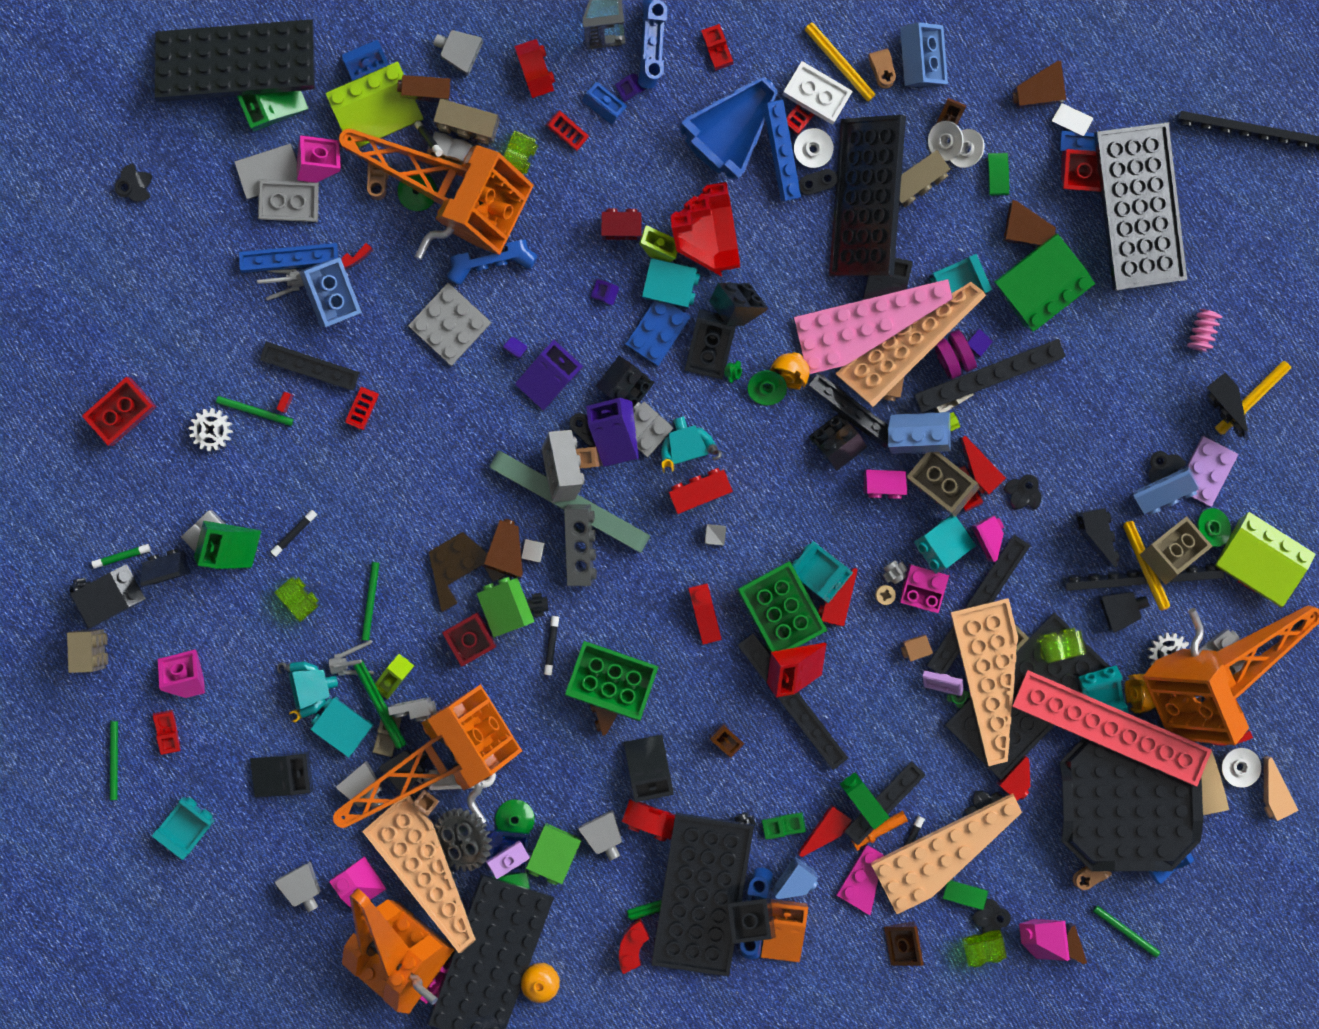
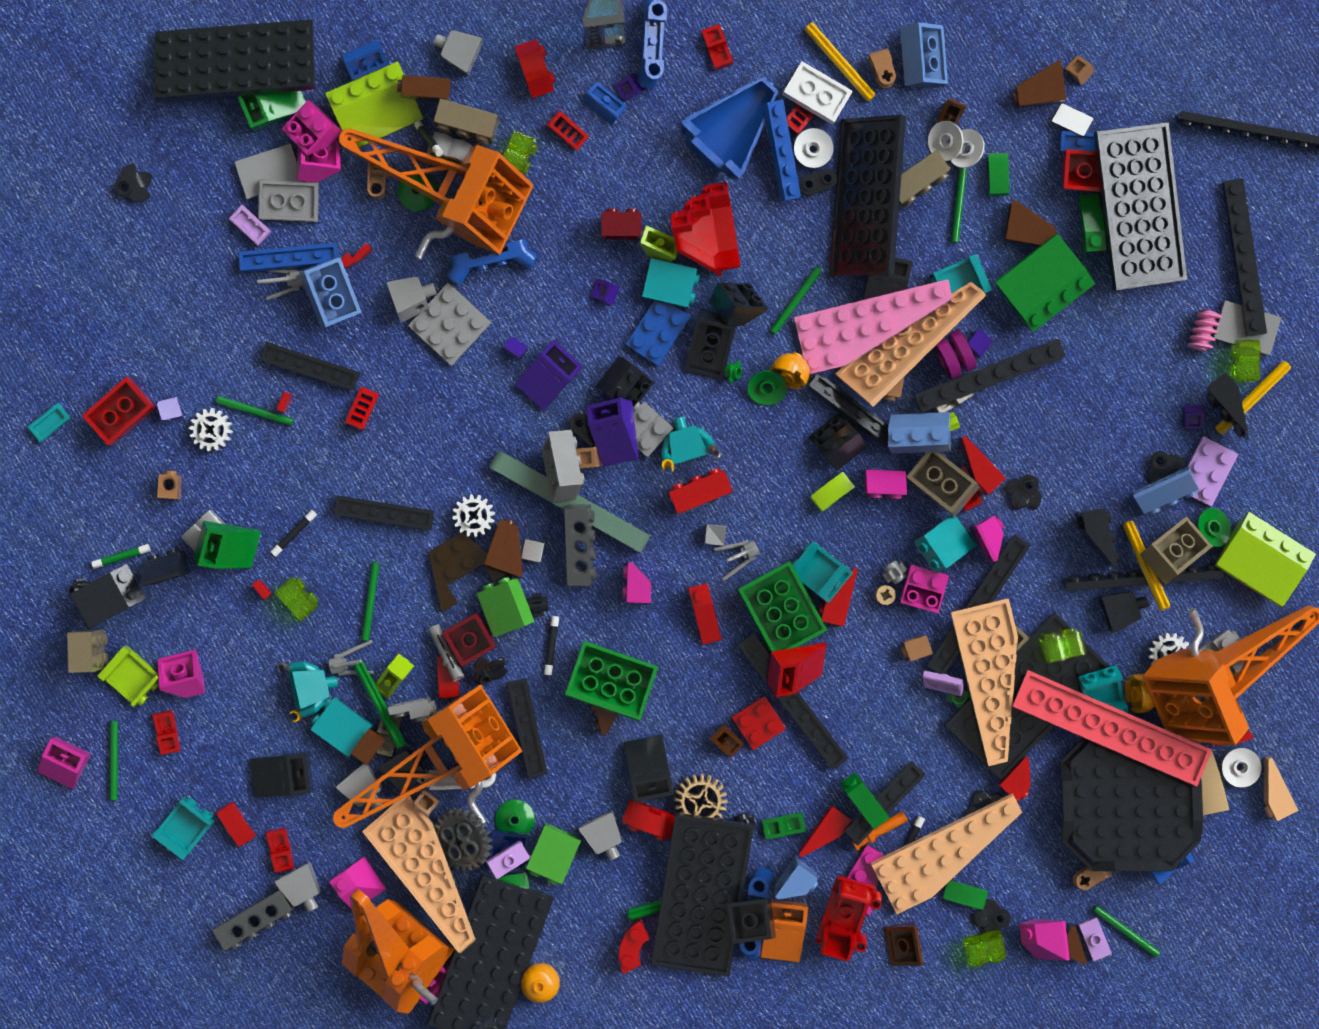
none -> teal tile [27,403,71,443]
none -> dark pink slope [38,737,91,789]
none -> lime panel [98,645,159,707]
none -> slope [156,397,183,421]
none -> medium nougat brick [157,471,182,499]
none -> dark grey brick [212,889,295,951]
none -> red slope [216,801,256,847]
none -> lavender plate [229,205,272,246]
none -> red tile [252,580,272,600]
none -> red slope [266,827,294,873]
none -> dark pink slope [282,100,342,155]
none -> black plate [334,495,435,530]
none -> reddish brown slope [351,728,385,765]
none -> light grey torso [387,277,437,322]
none -> light grey pin [428,624,464,682]
none -> red slope [437,655,460,699]
none -> white gear [452,494,495,537]
none -> black plate [473,656,508,685]
none -> black plate [507,678,548,779]
none -> dark pink slope [623,562,651,603]
none -> tan gear [674,774,728,818]
none -> light grey plant [714,540,760,581]
none -> red plate [732,696,786,750]
none -> green bar [770,267,822,335]
none -> lime slope [810,472,855,513]
none -> red container [816,875,882,962]
none -> green bar [951,167,967,243]
none -> medium nougat slope [1064,55,1094,85]
none -> green slope [1078,193,1106,254]
none -> lavender plate [1078,917,1112,961]
none -> dark purple slope [1183,405,1205,429]
none -> light grey tile [1213,301,1282,356]
none -> black plate [1222,178,1267,337]
none -> clear neon green brick [1230,340,1261,382]

